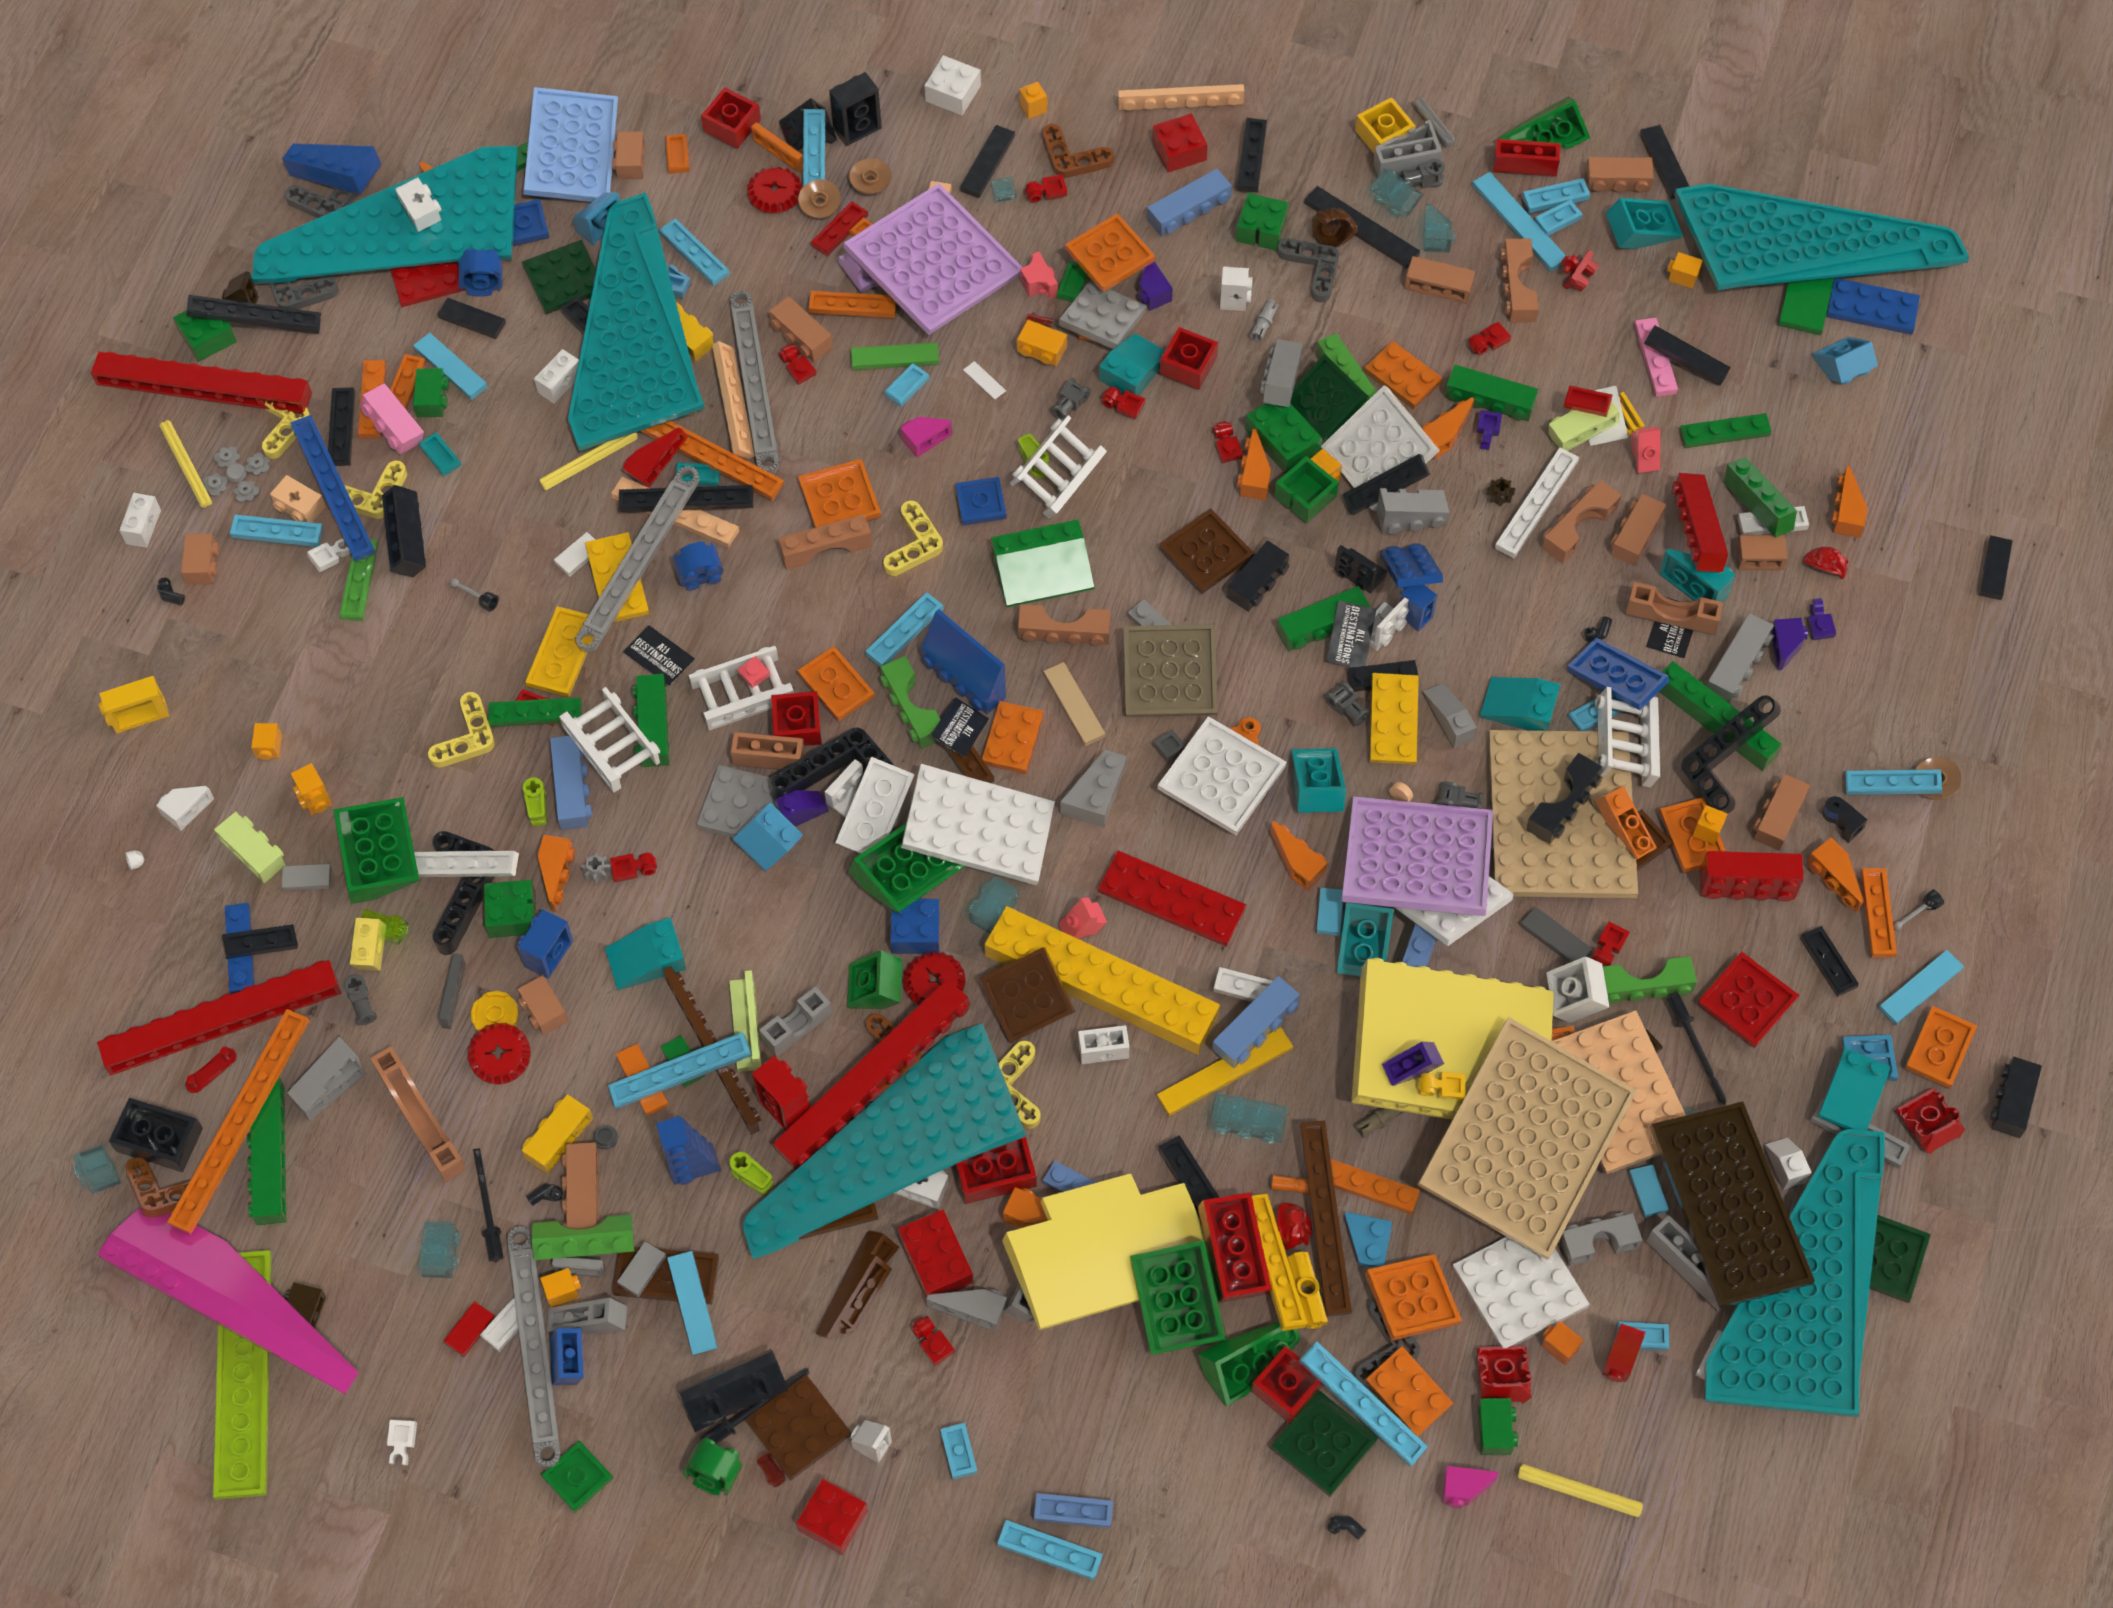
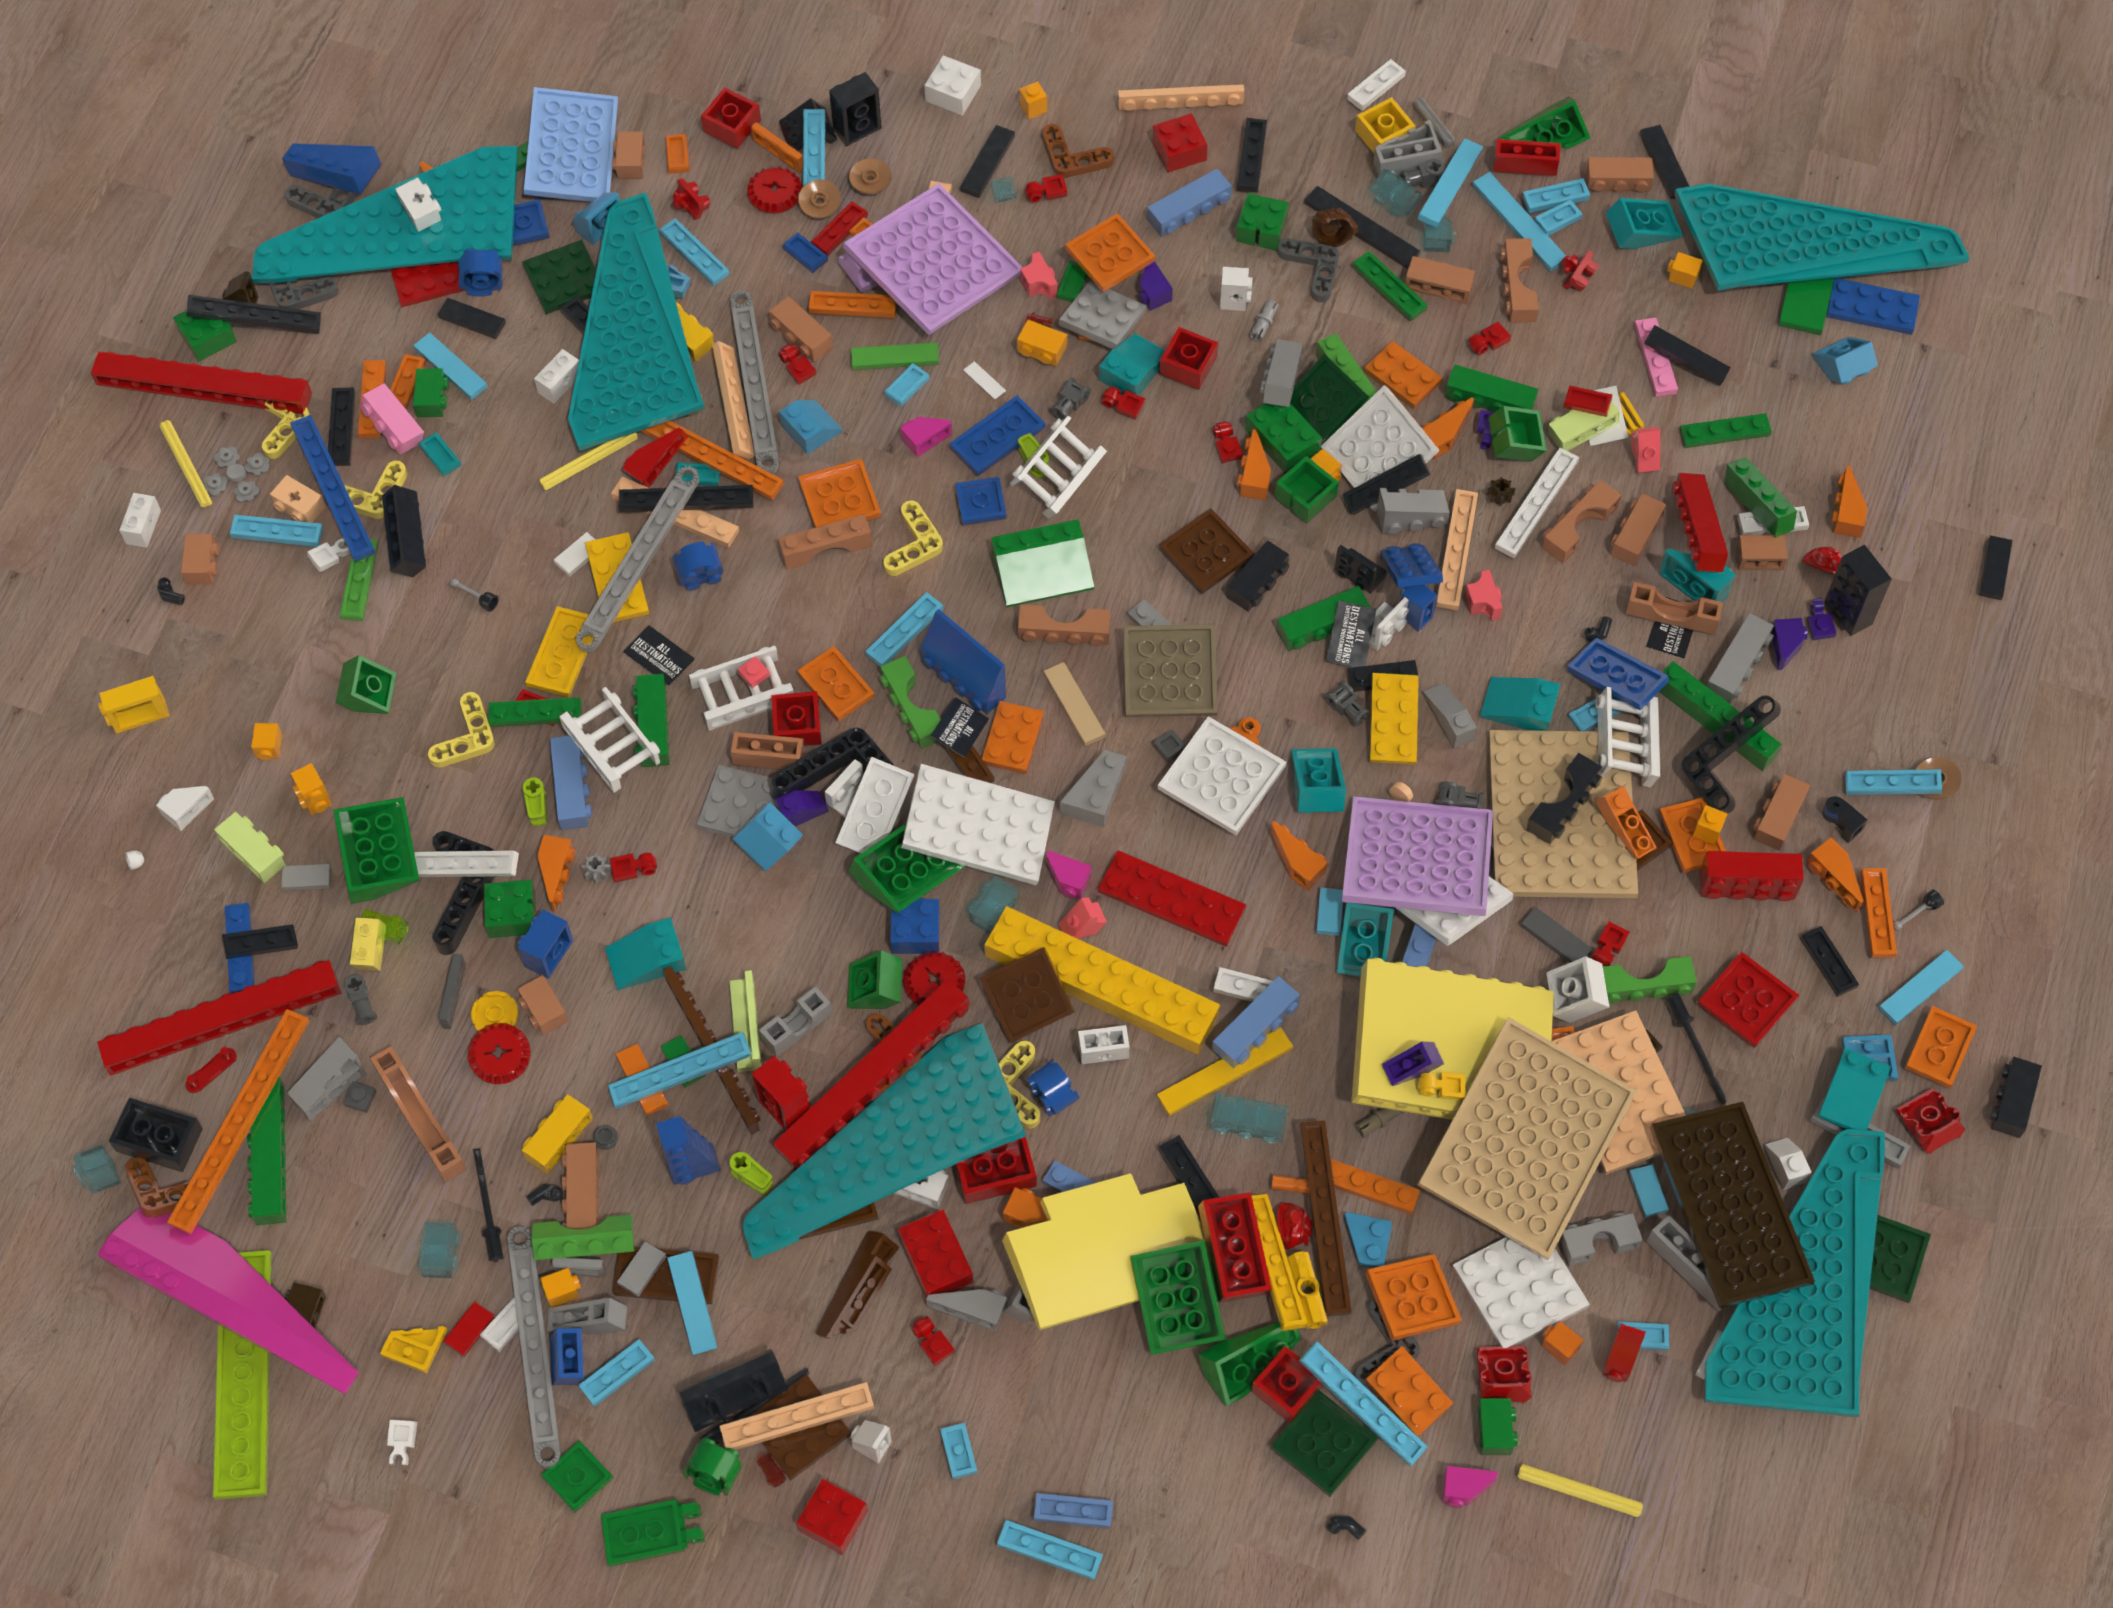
none -> green slope [335,655,397,714]
none -> dark grey plate [343,1081,376,1113]
none -> yellow wing [380,1326,448,1374]
none -> medium azure plate [578,1339,655,1407]
none -> green tile [601,1499,705,1567]
none -> red hips [672,178,711,220]
none -> light nougat plate [720,1382,874,1450]
none -> dark azure slope [779,400,842,455]
none -> blue tile [783,232,828,273]
none -> blue plate [950,395,1046,476]
none -> blue brick [1026,1059,1080,1117]
none -> dark pink slope [1046,850,1092,899]
none -> white plate [1347,59,1406,111]
none -> green plate [1353,251,1427,321]
none -> medium azure tile [1418,138,1483,228]
none -> light nougat plate [1436,489,1478,611]
none -> coral brick [1465,570,1503,621]
none -> green piece [1489,406,1547,462]
none -> black brick [1824,544,1892,636]

